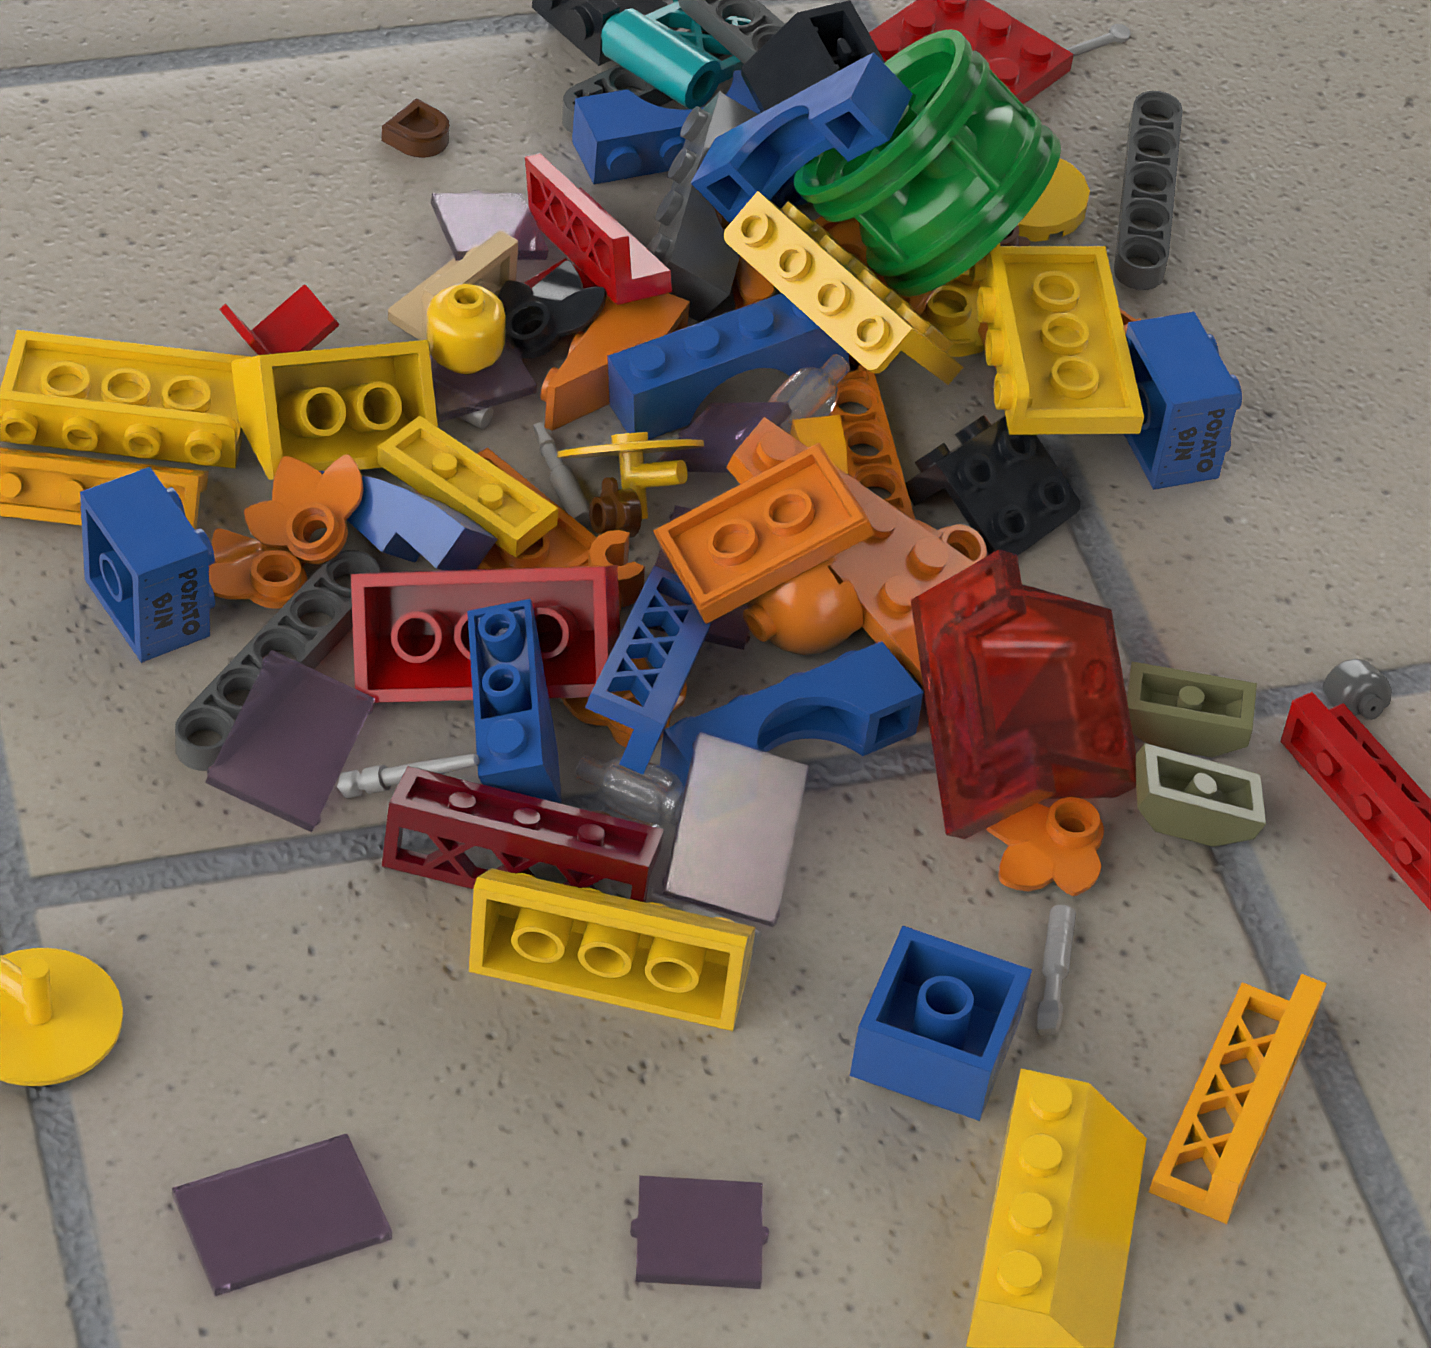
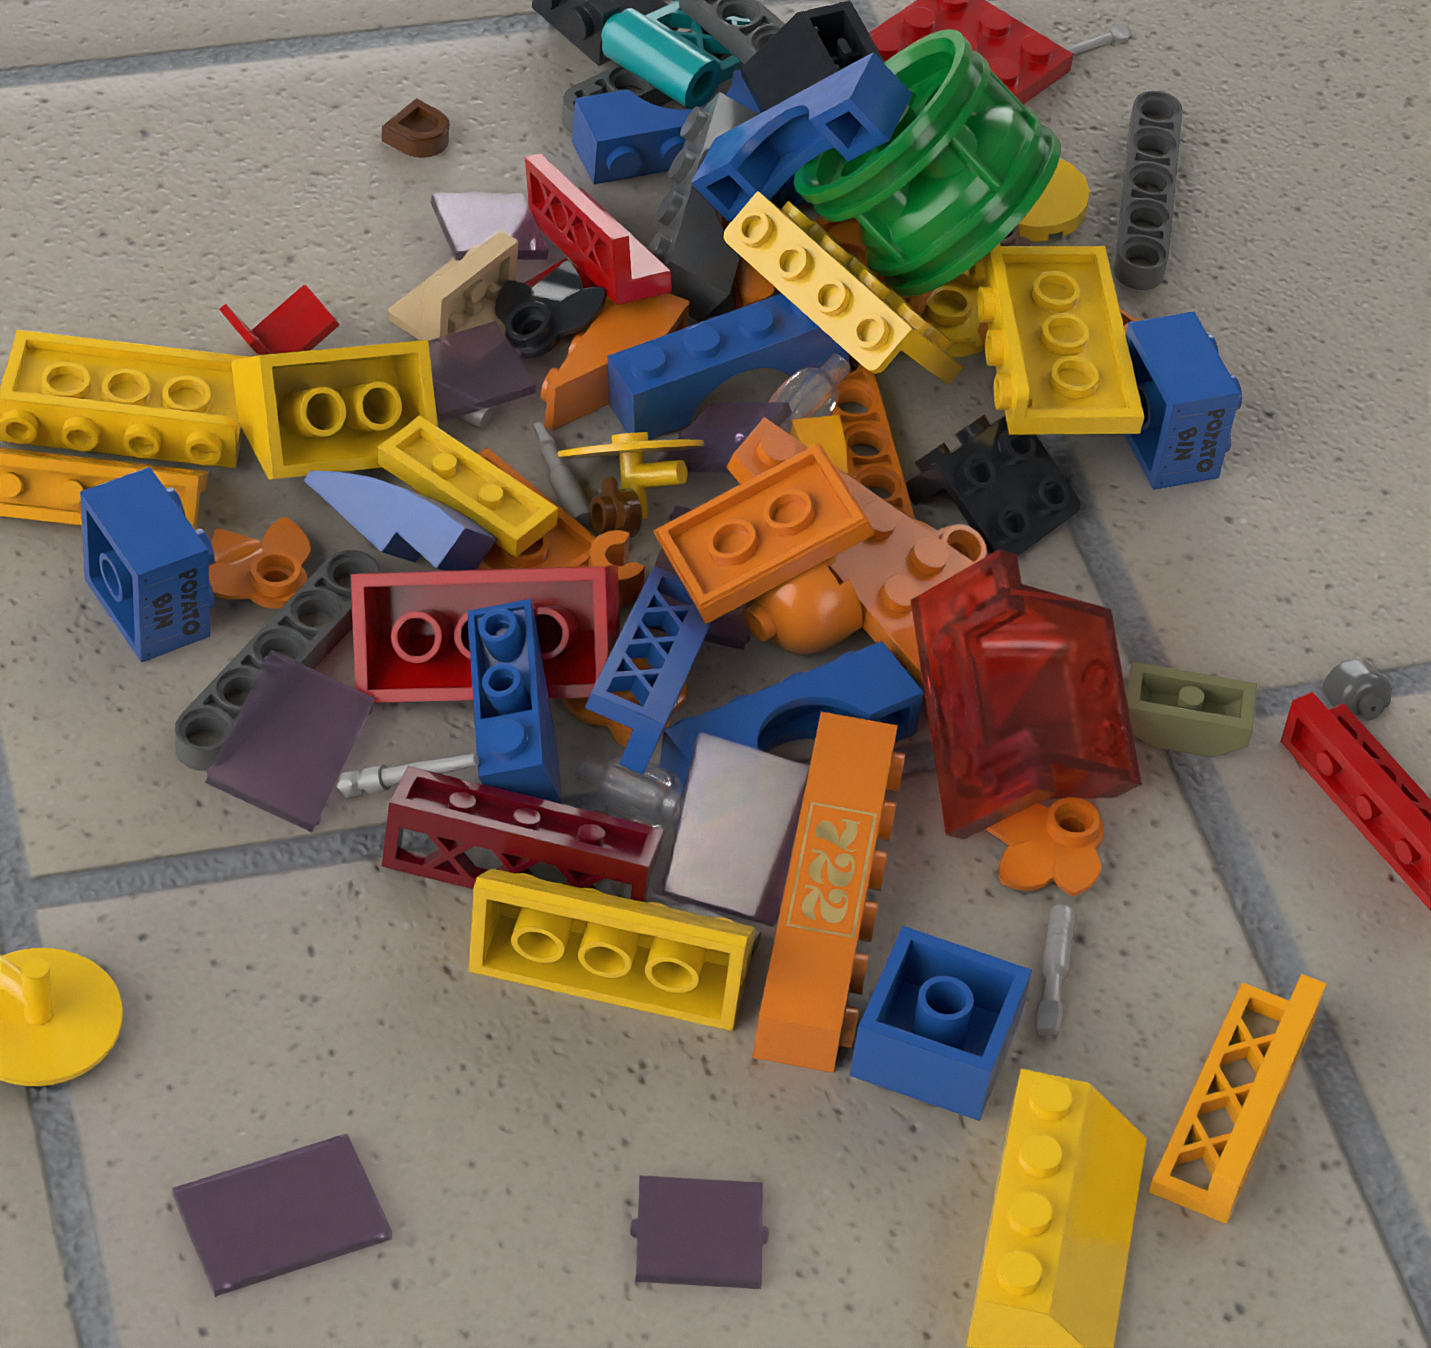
orange plate [244,454,363,564] -> none
yellow head [426,284,506,374] -> none
olive slope [1136,743,1266,847] -> none
none -> orange brick [753,712,906,1073]

